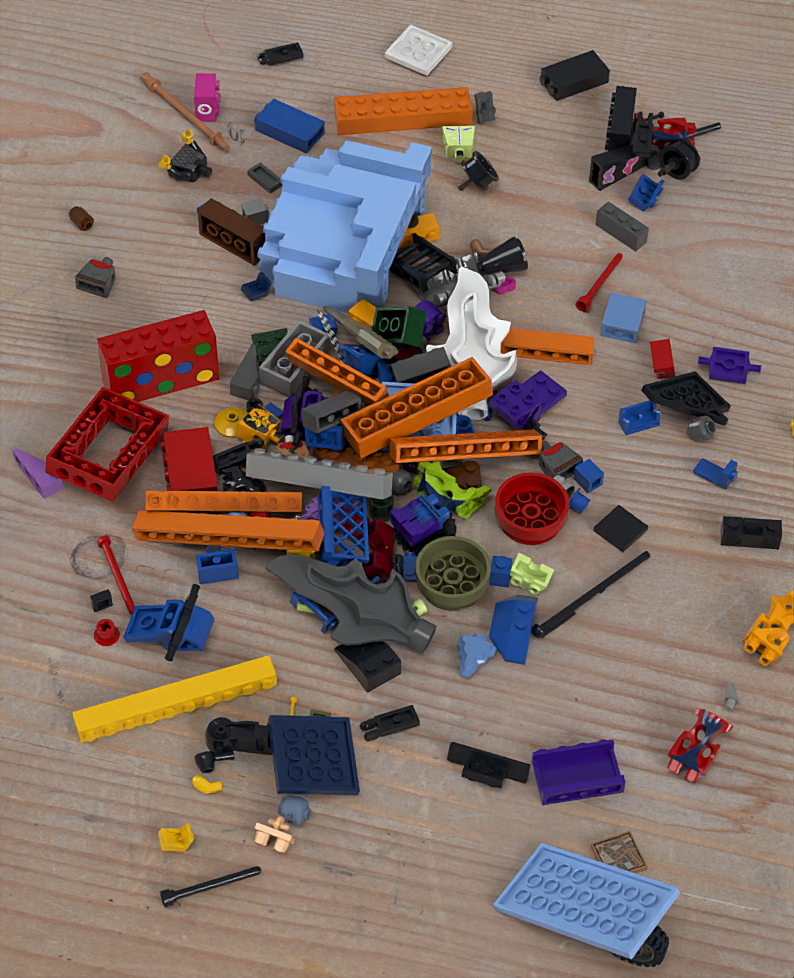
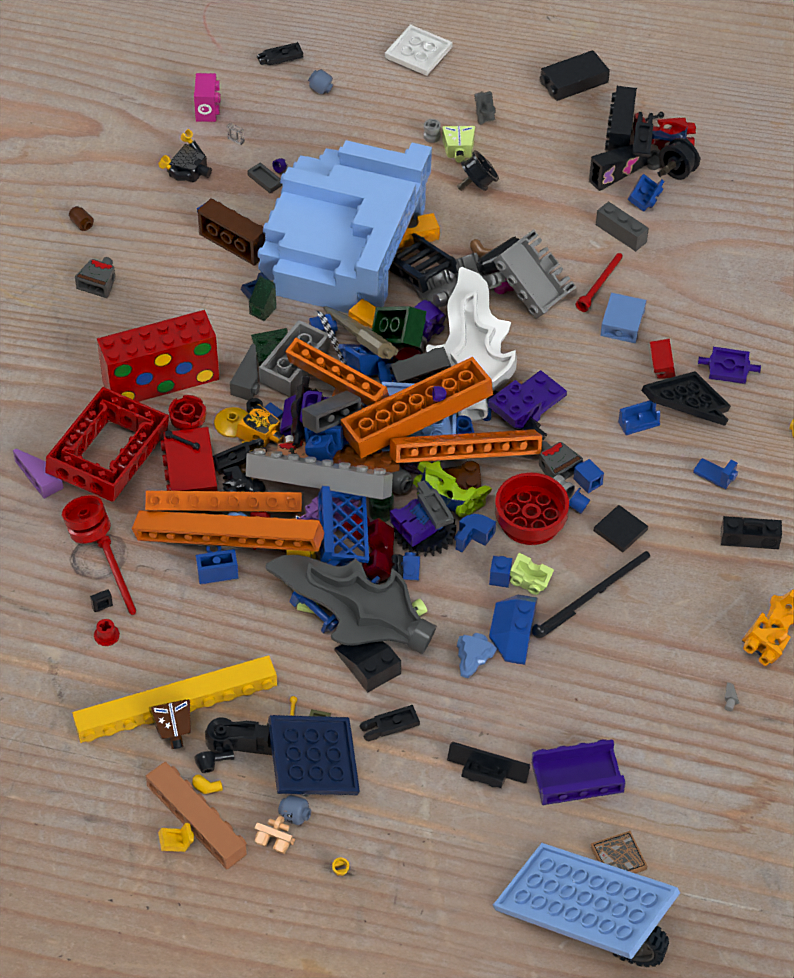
blue piece [123,584,215,661] -> none
nougat bar [140,72,230,151] -> none
black piece [160,866,261,908] -> none
light grey brick [241,198,269,225] -> none
blue brick [254,98,325,154] -> none
orange brick [334,87,473,135] -> none
olive wheel [415,536,491,611] -> none
orange brick [501,328,595,365] -> none
red hips [667,707,733,784] -> none
black bar [687,122,721,137] -> none
dark grey head [687,416,716,441] -> none
none -> red wheel [62,495,111,544]
none -> nougat brick [146,761,247,870]
none -> reddish brown torso [149,699,191,749]
none -> black hinge [165,430,200,450]
none -> red cylinder [168,395,207,430]
none -> clear green slope [249,276,276,321]
none -> dark purple hinge [272,158,288,173]
none -> blue brick [305,435,338,461]
none -> sand blue head [308,69,333,95]
none -> yellow hinge [332,857,349,876]
none -> dark grey hinge [417,480,454,529]
none -> light grey wheel [424,119,441,143]
none -> dark purple hinge [432,386,447,402]
none -> blue brick [454,514,496,552]
none -> light grey hinge [493,229,576,319]

